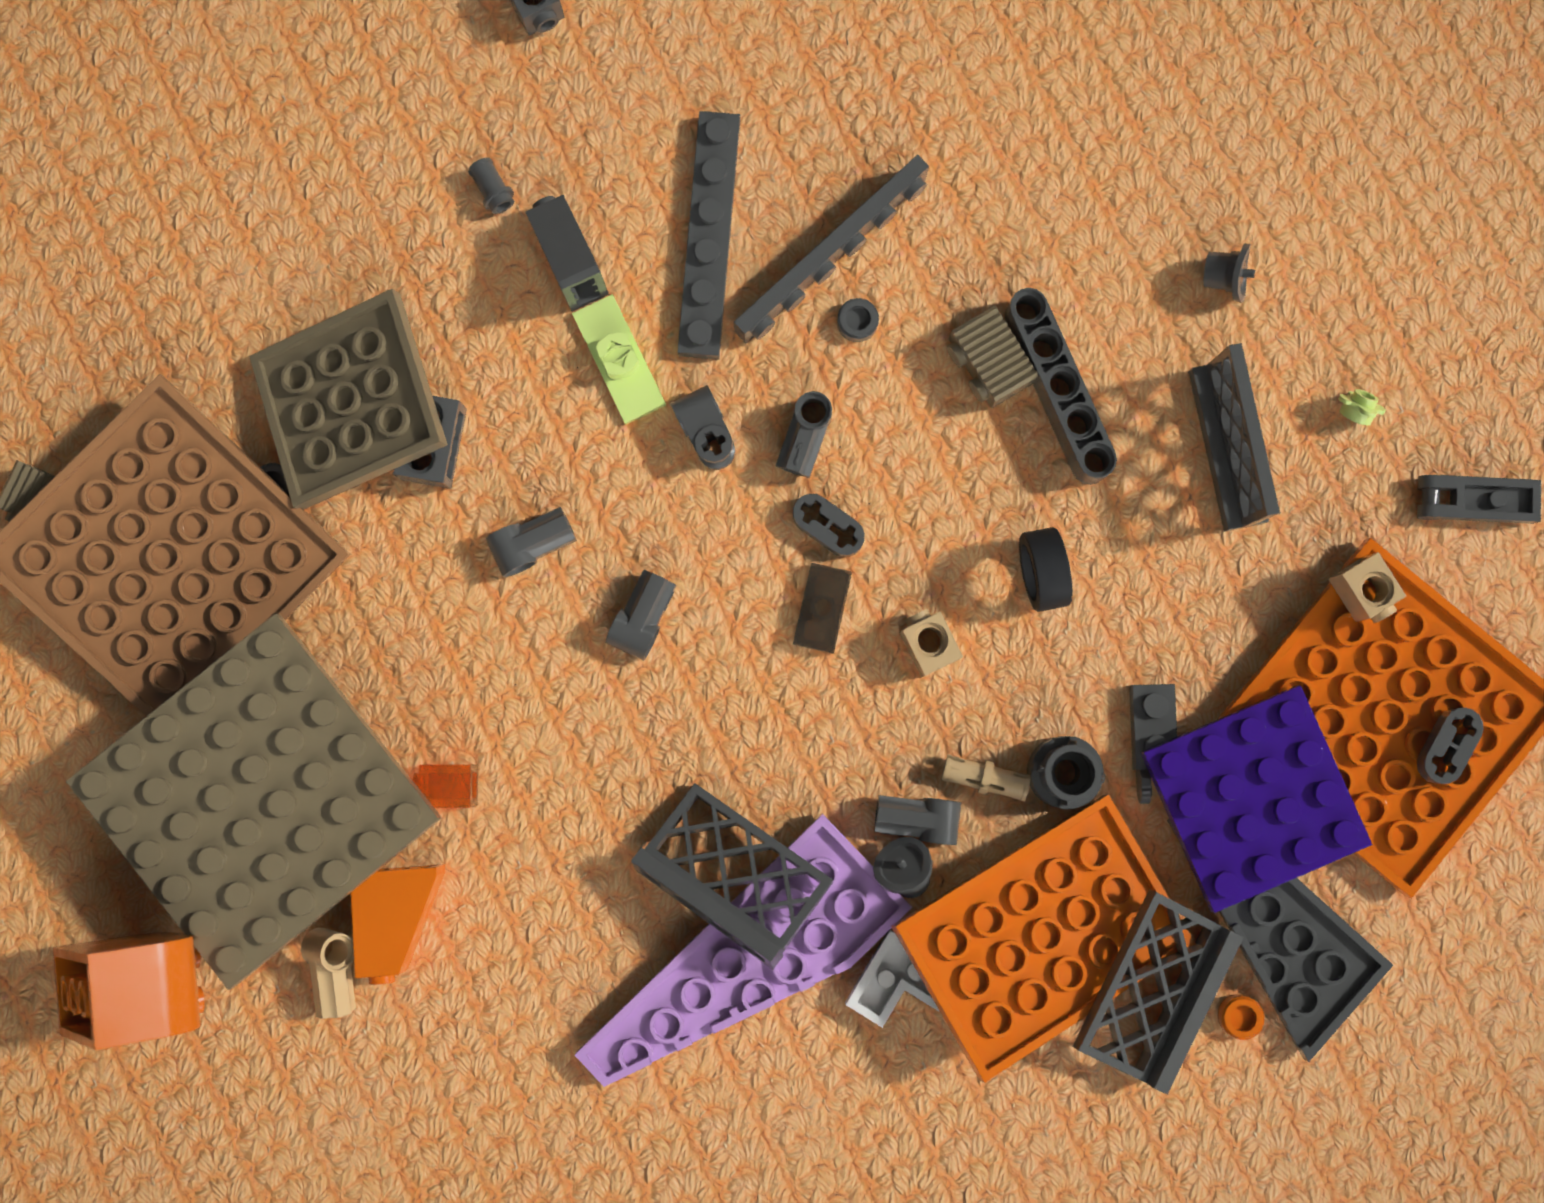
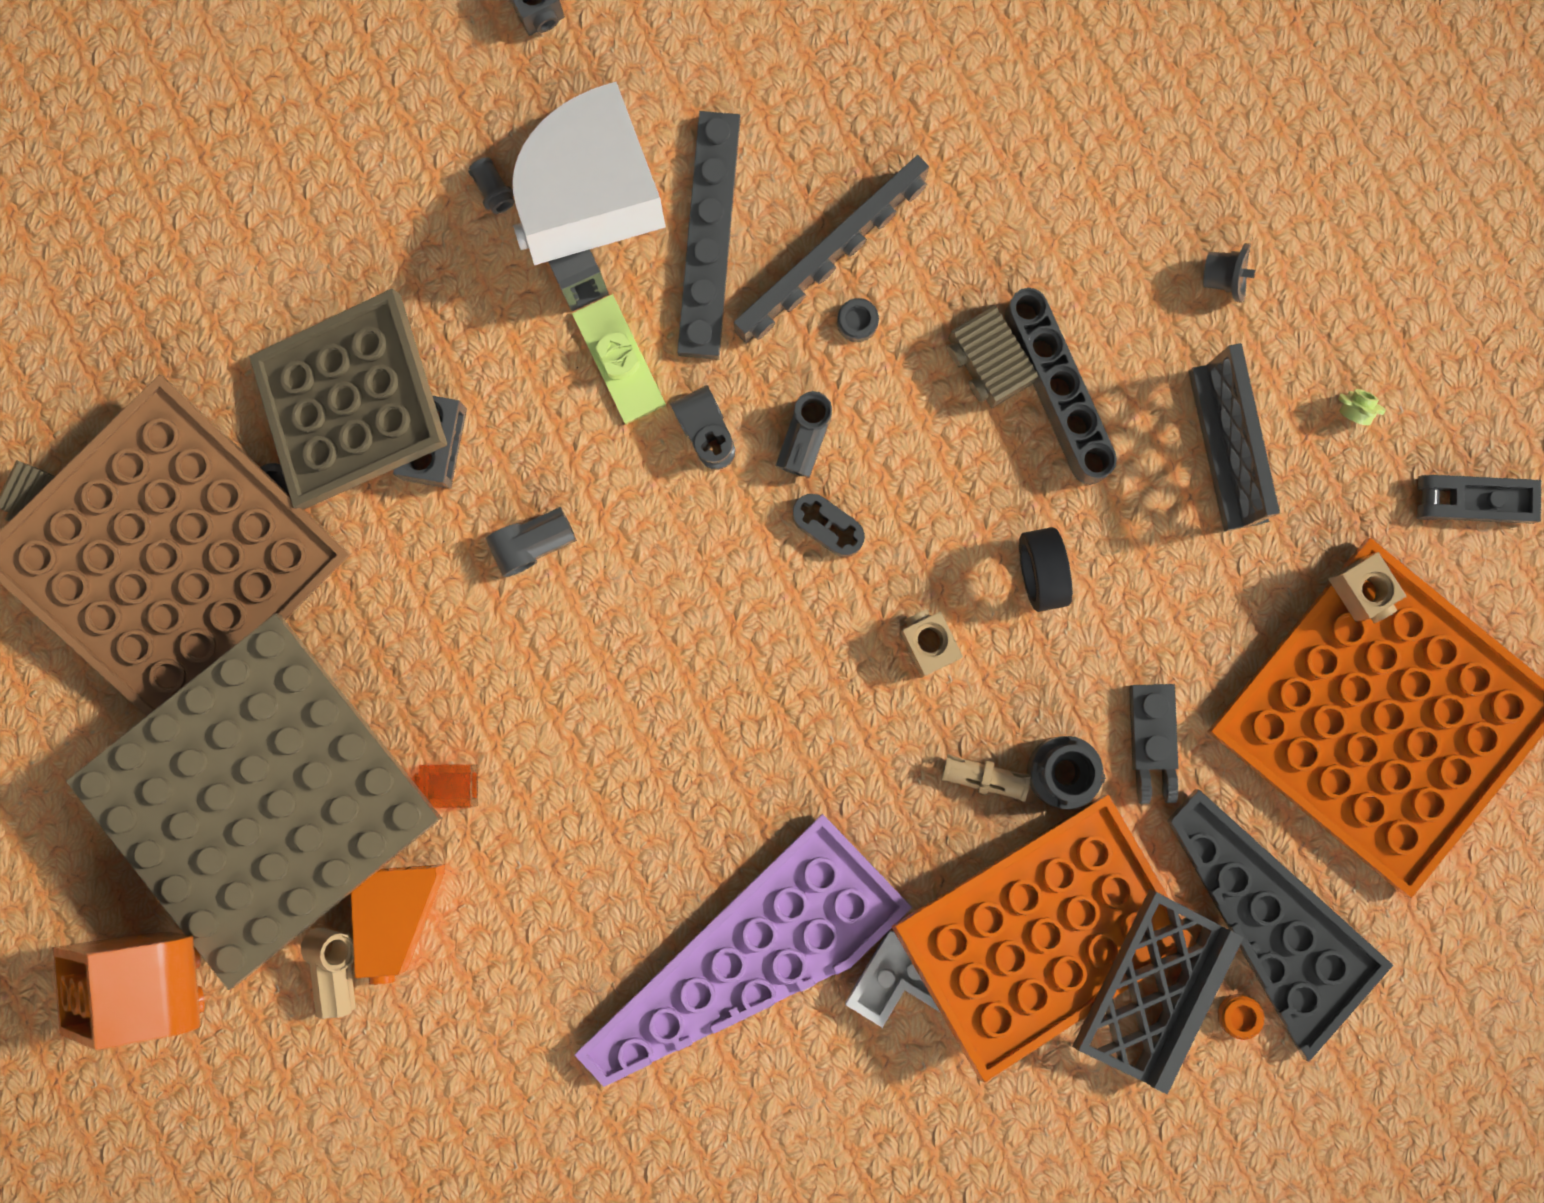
dark grey piece [606,570,677,661] -> none
dark grey fence [631,784,833,970] -> none
clear smoke plate [793,563,852,654] -> none
dark grey piece [873,837,933,898] -> none
dark grey piece [874,795,962,845] -> none
dark purple plate [1140,685,1373,913] -> none
dark grey beam [1417,708,1484,784] -> none
none -> white brick [513,82,666,265]

